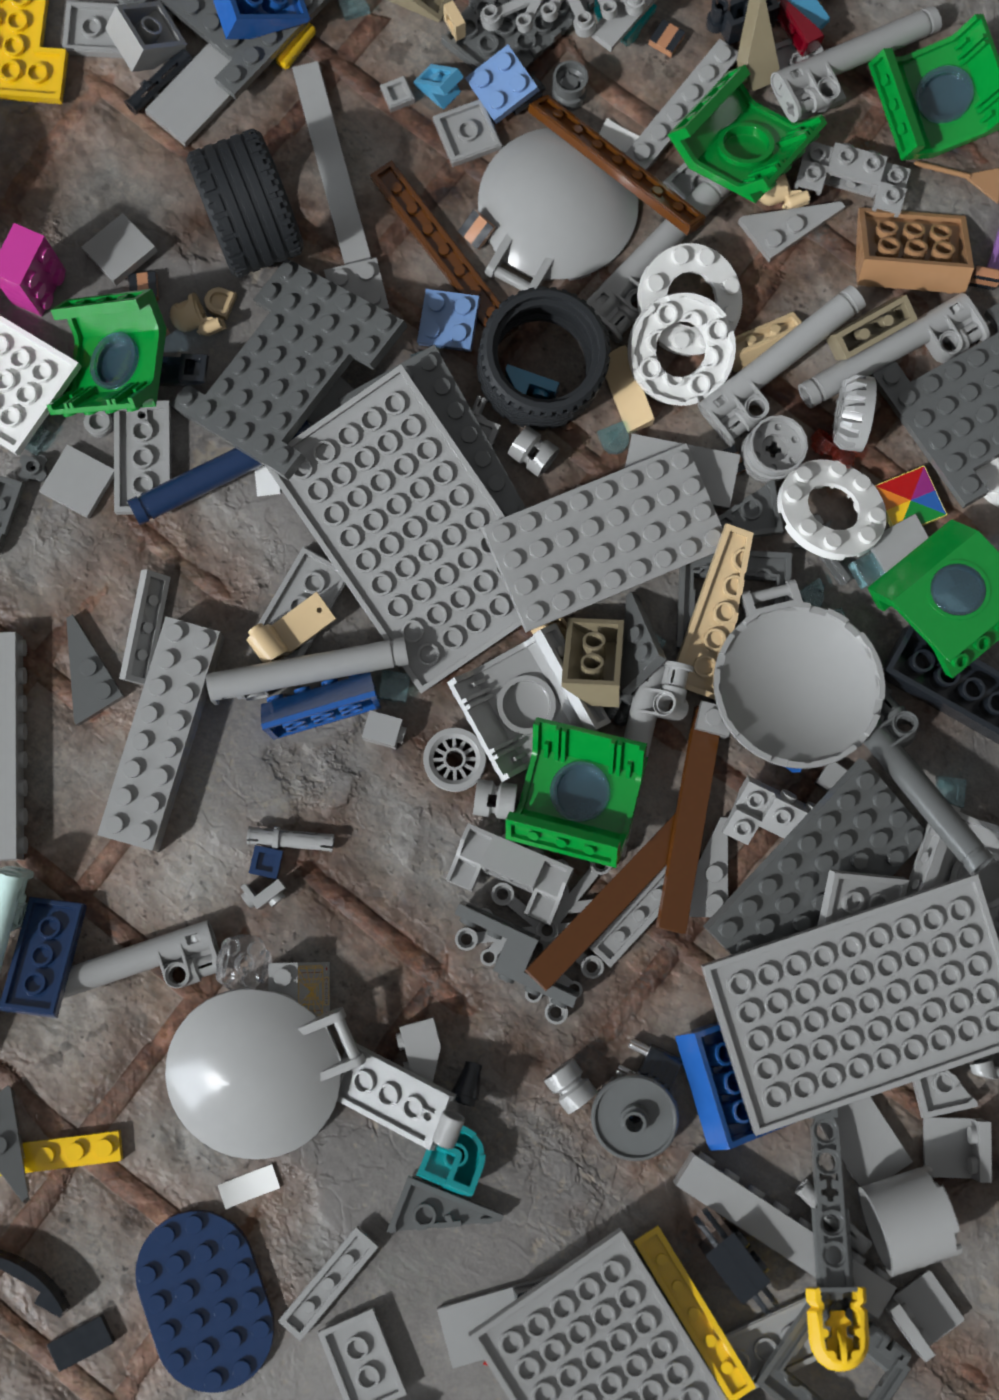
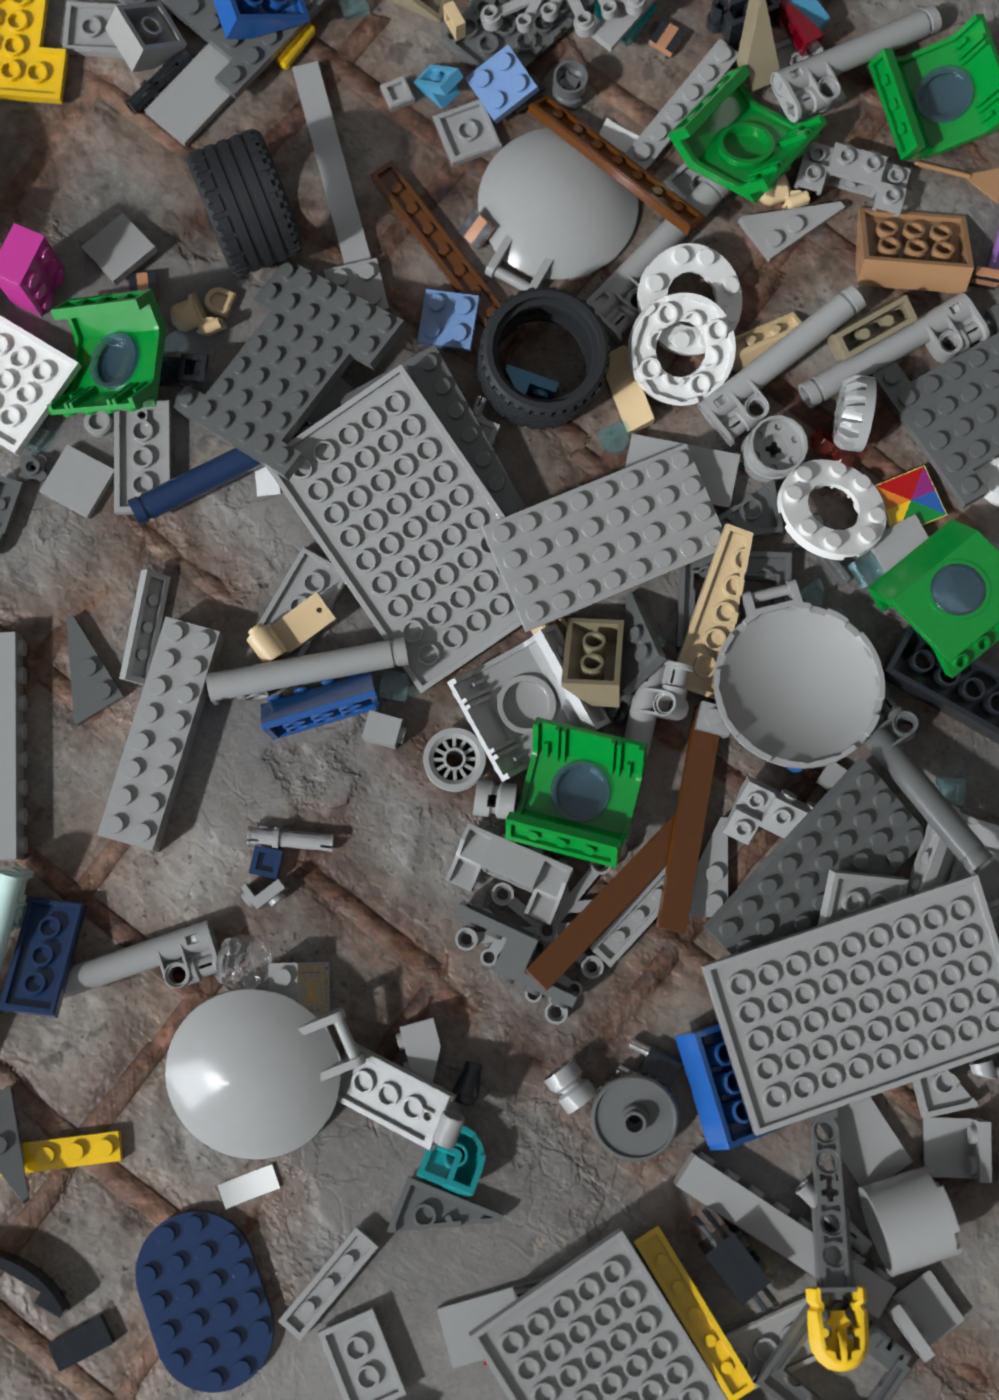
light grey wheel [507,426,560,478] -> none

